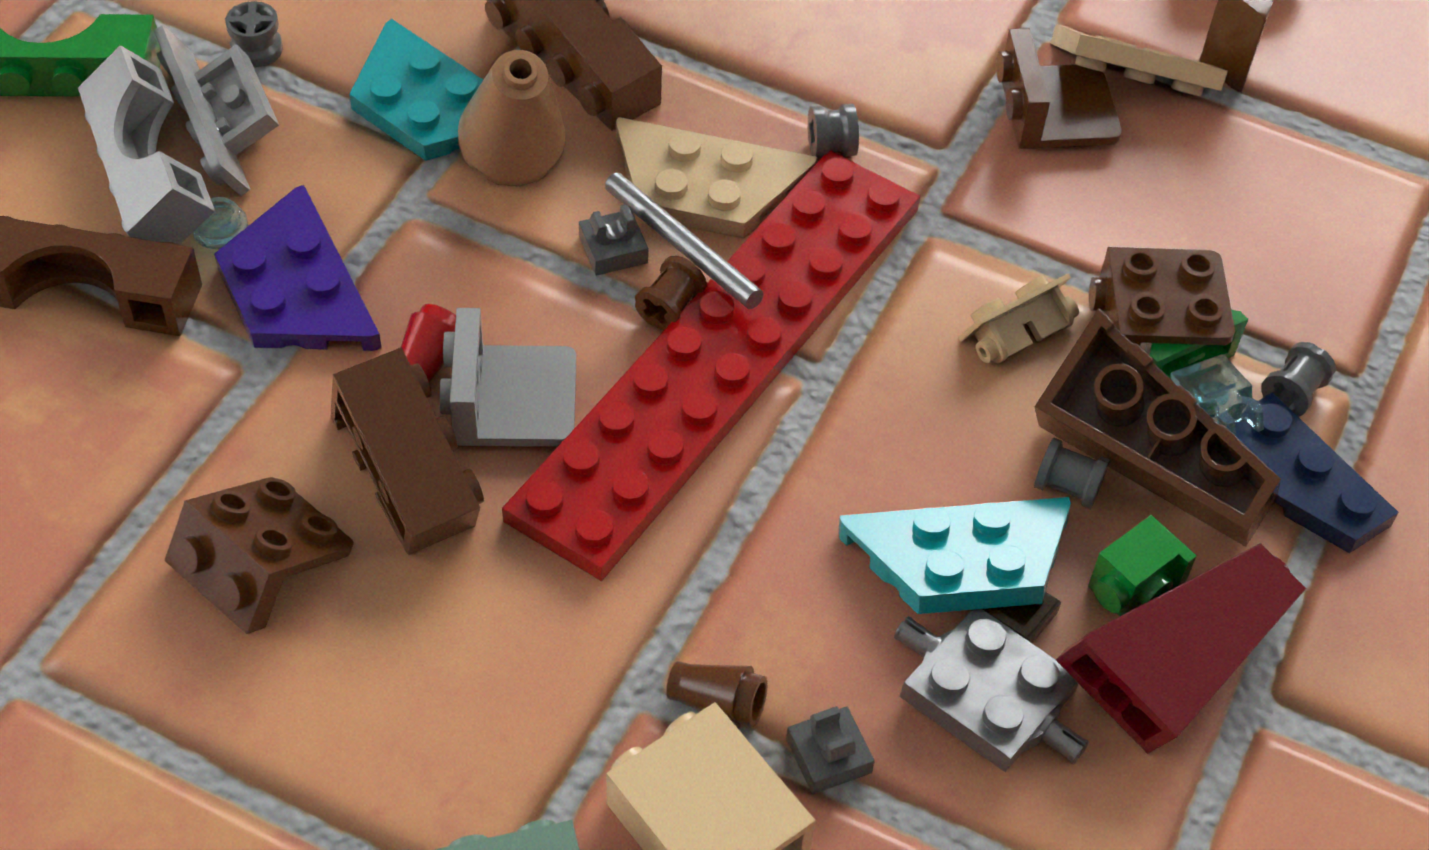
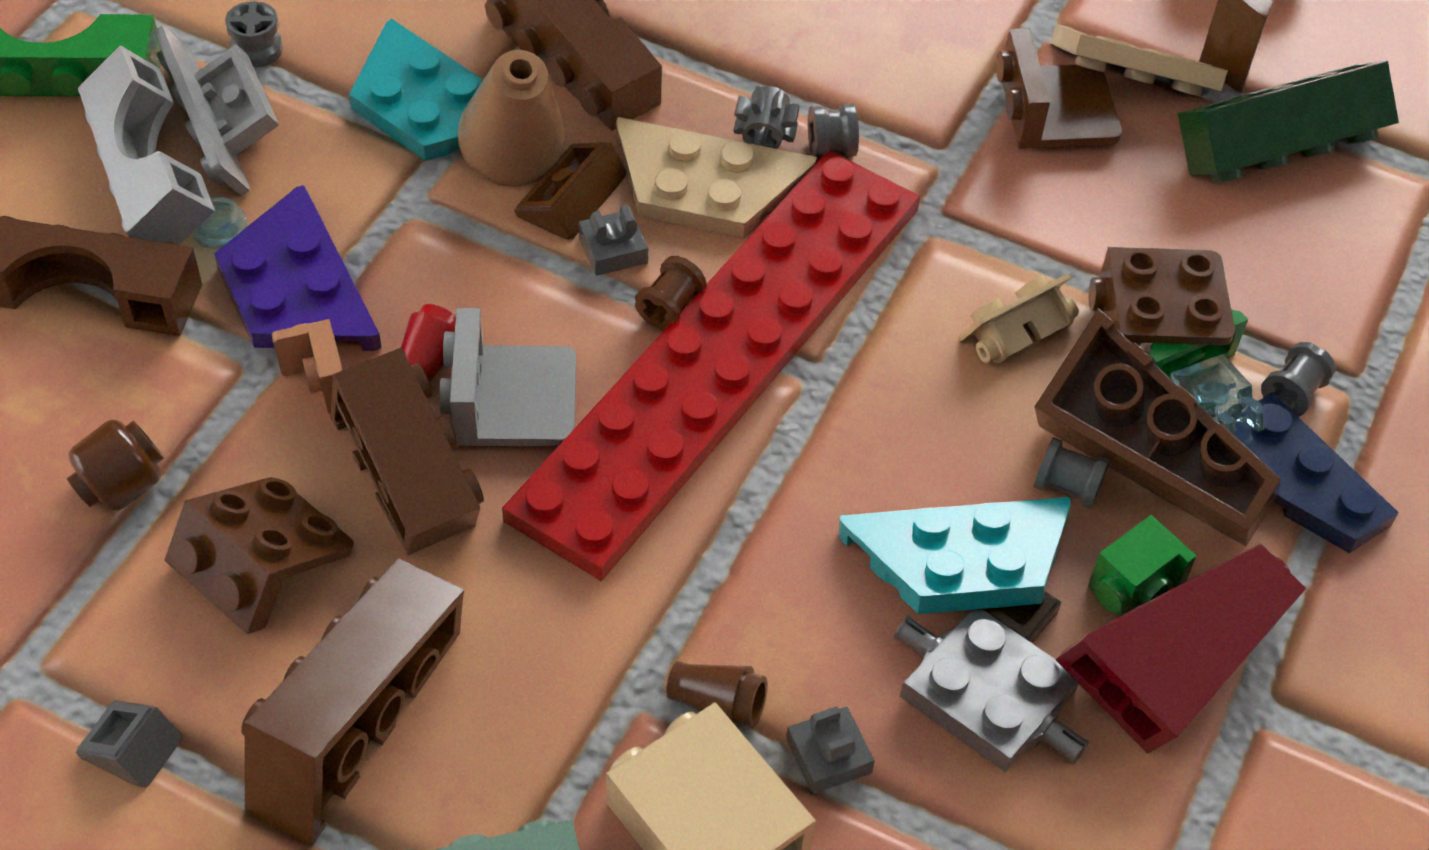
flat silver bar [605,172,763,309] -> none
none -> reddish brown head [67,420,164,510]
none -> dark grey slope [75,700,182,787]
none -> reddish brown wedge [241,558,464,846]
none -> nougat bracket [272,319,343,414]
none -> reddish brown slope [514,142,626,239]
none -> dark grey gear [733,86,800,149]
none -> dark green brick [1177,61,1399,183]

